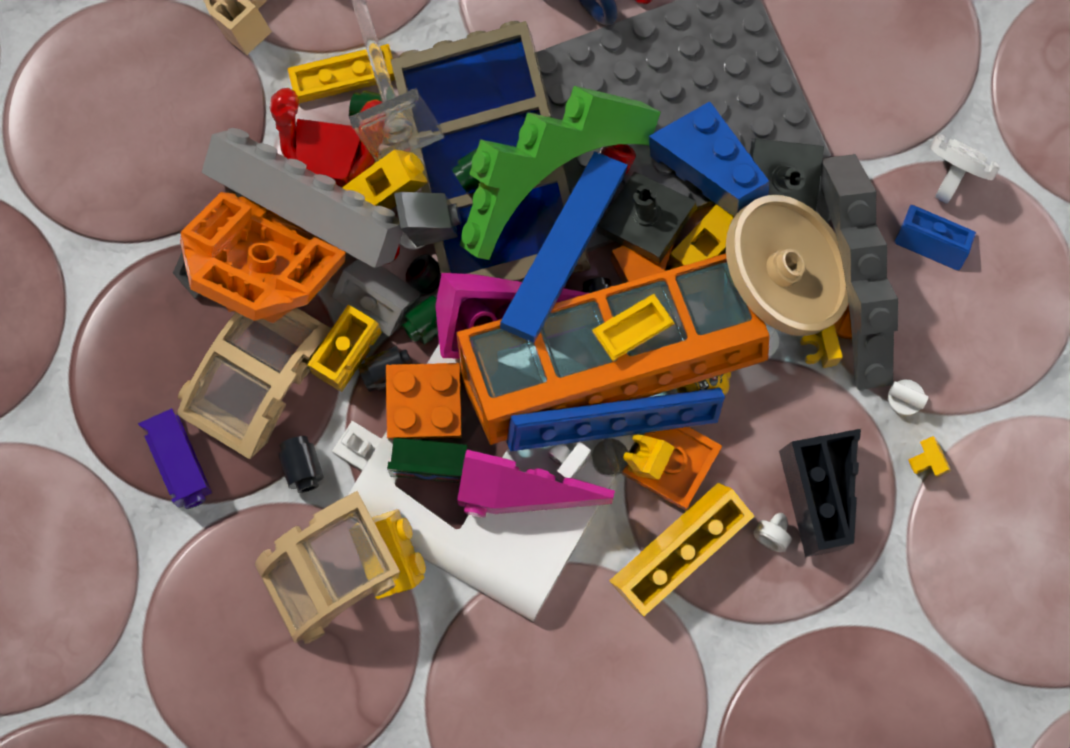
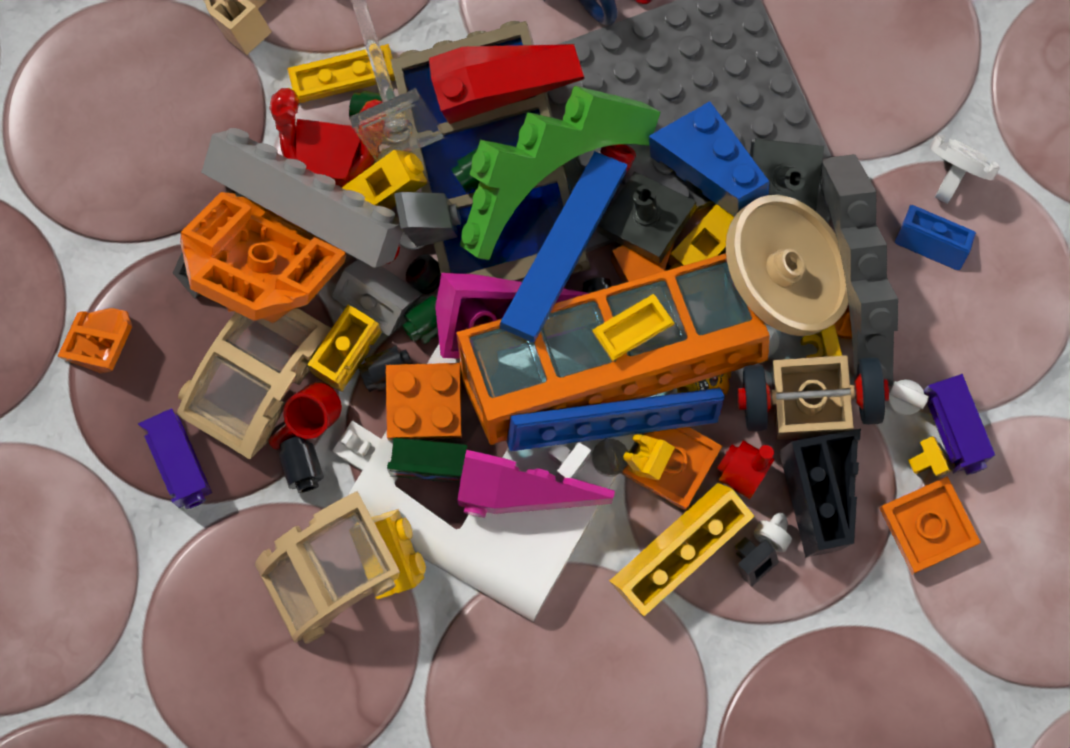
none -> orange slope [58,308,132,374]
none -> red piece [268,382,342,450]
none -> red wedge [429,44,585,125]
none -> red piece [717,440,775,500]
none -> black tile [734,537,779,587]
none -> brick [738,355,889,440]
none -> orange plate [879,476,981,575]
none -> dark purple window [923,374,996,475]

